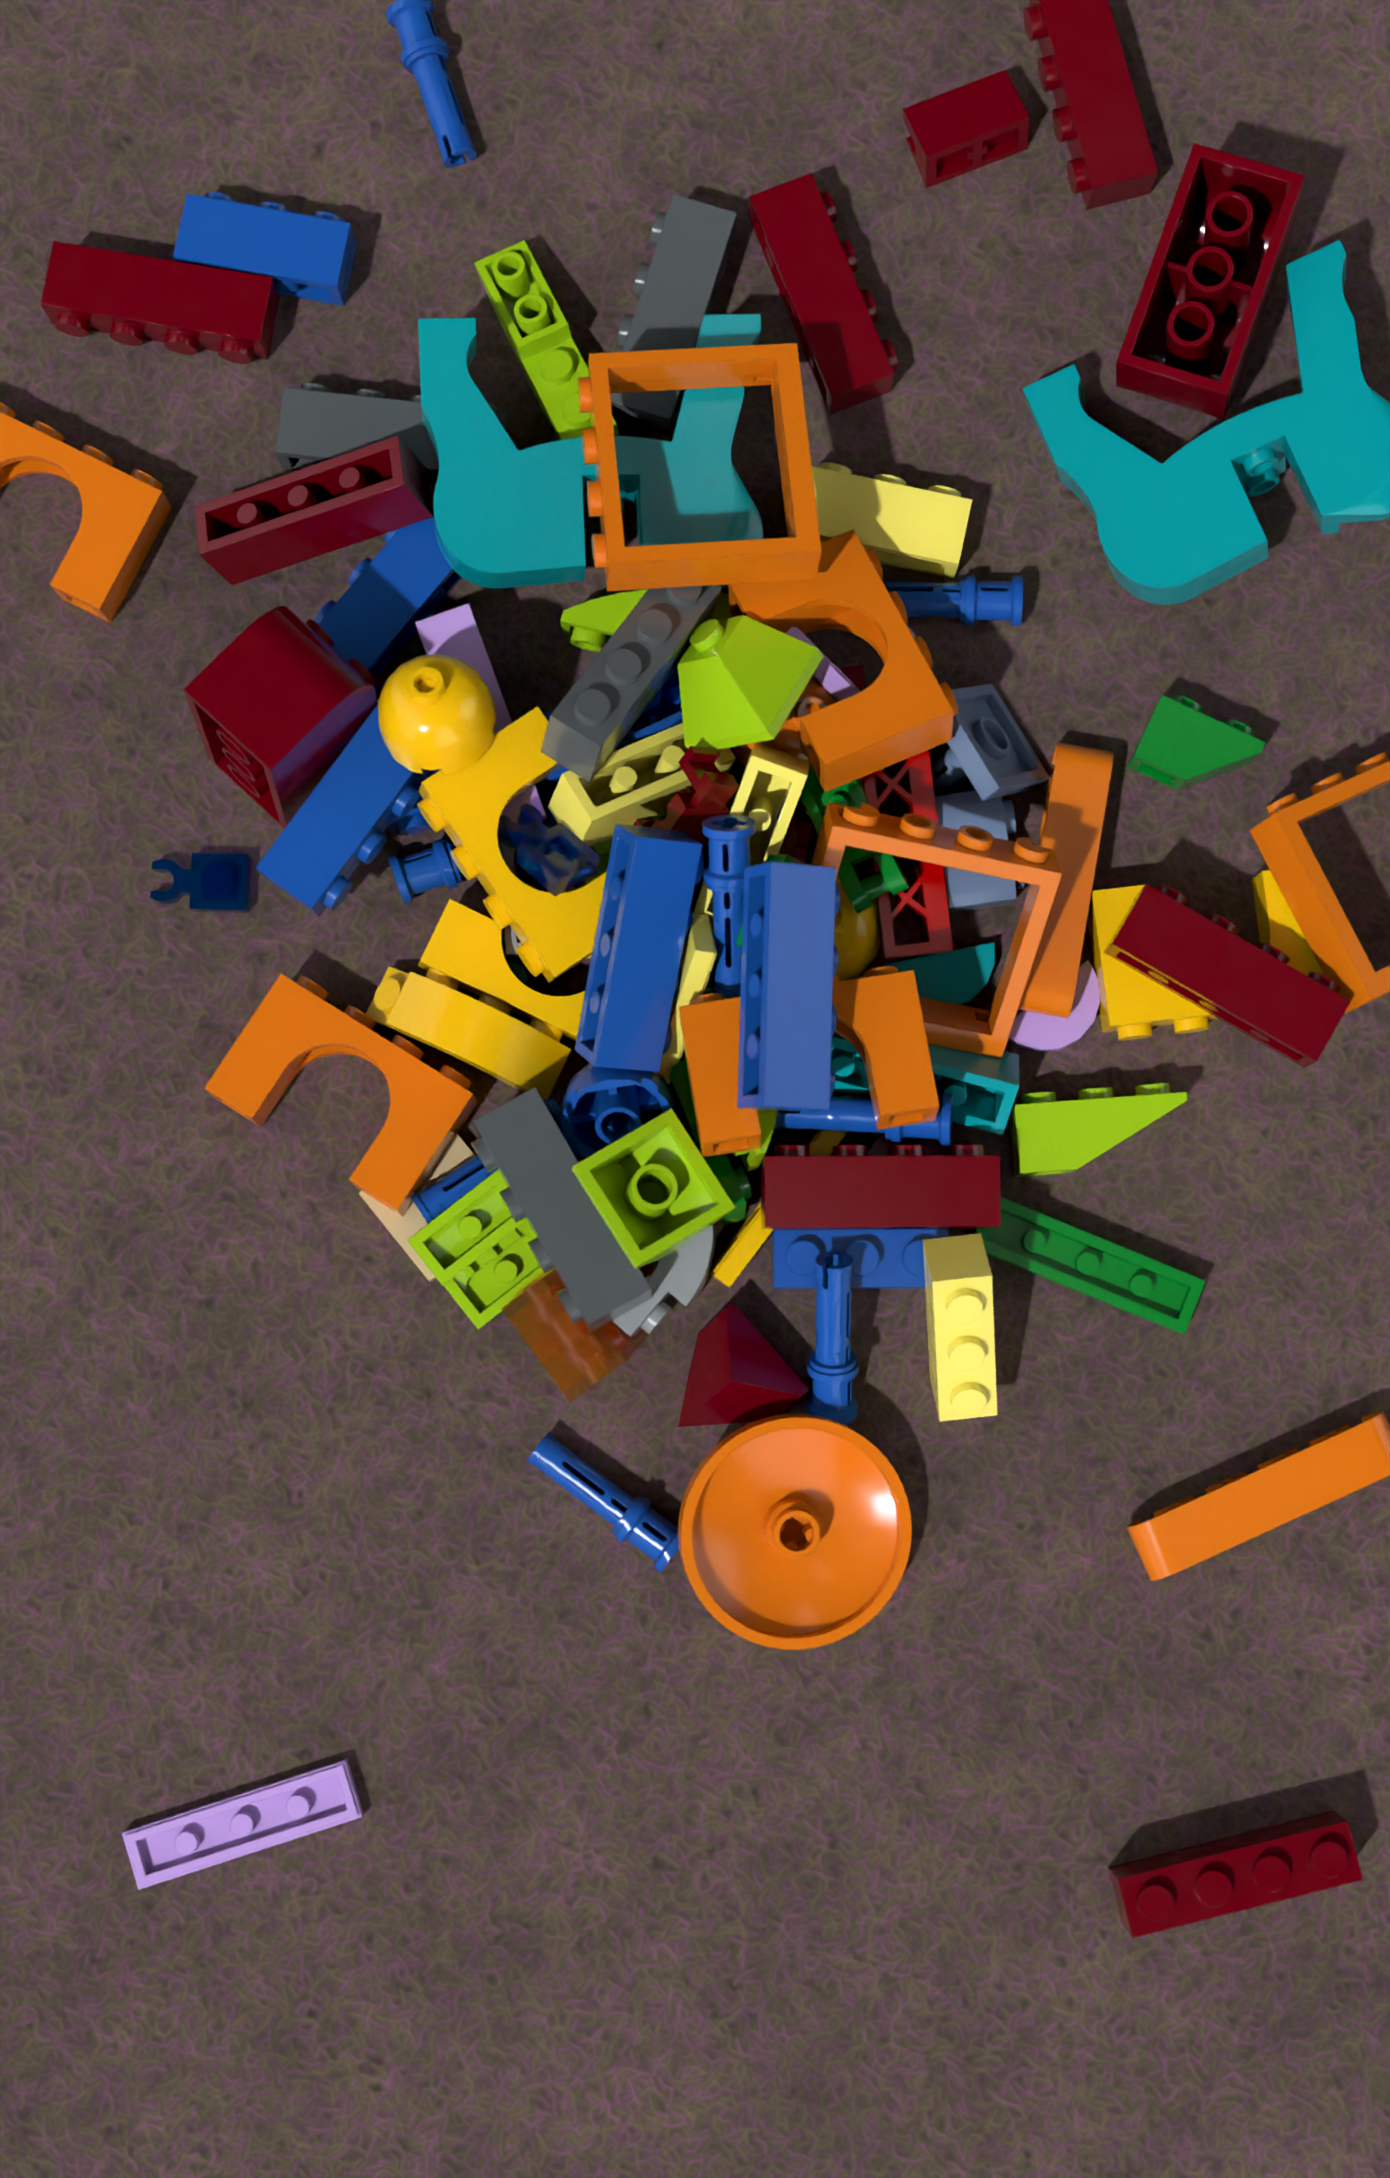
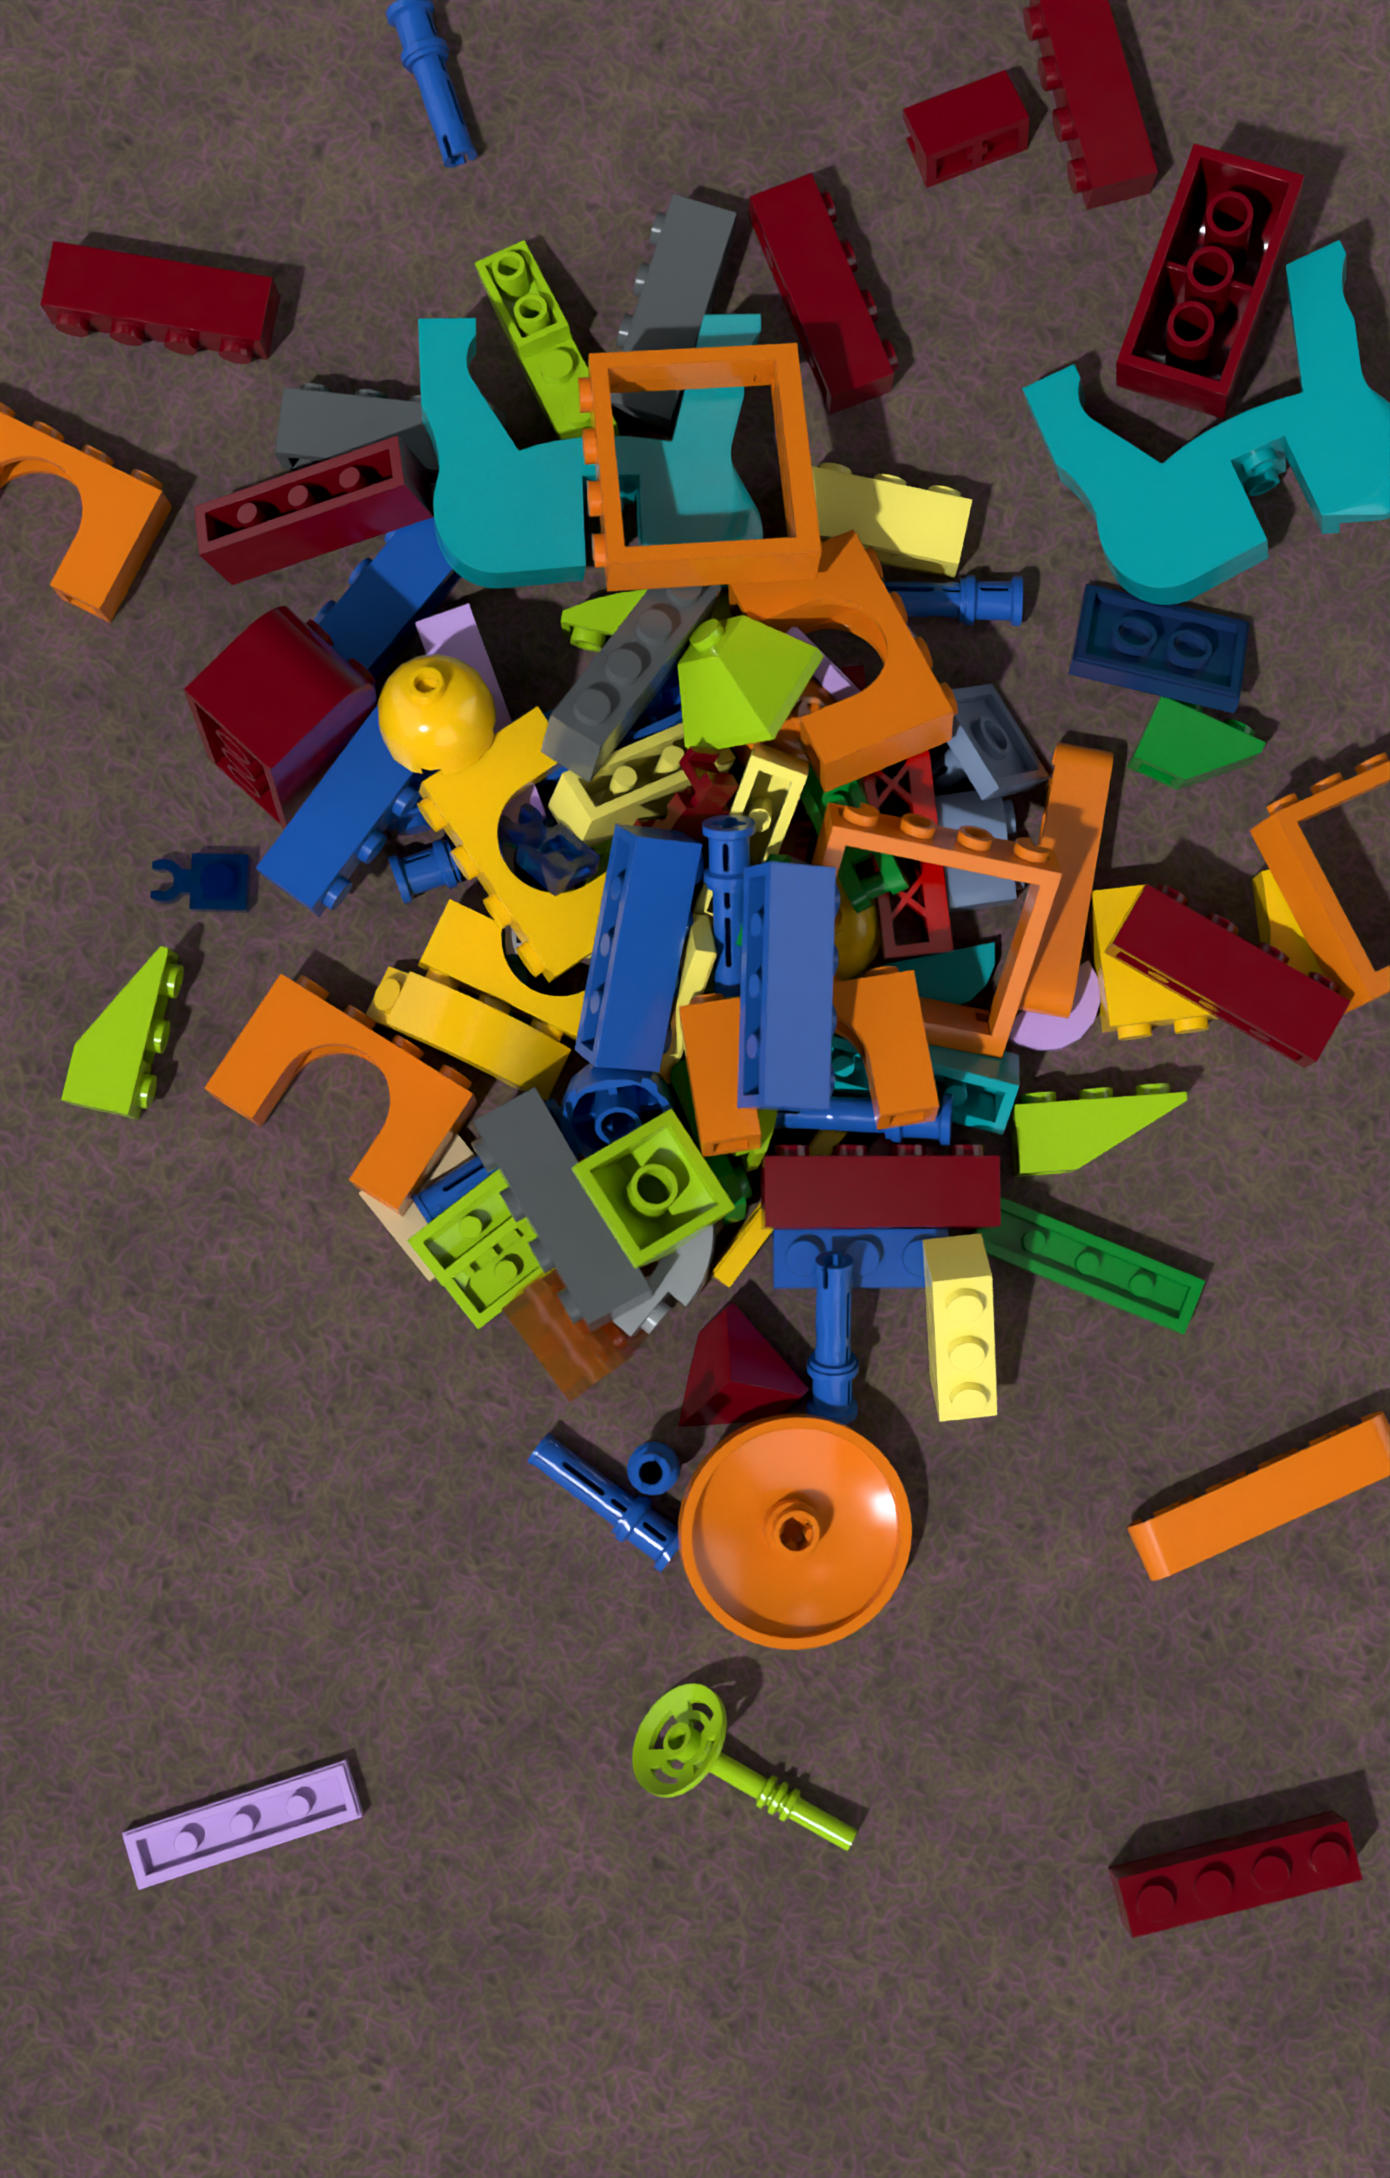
blue brick [173,192,357,306] -> none
none -> lime slope [61,946,184,1120]
none -> blue pin [627,1441,680,1495]
none -> lime dish [632,1683,858,1851]
none -> dark blue tile [1068,584,1250,713]

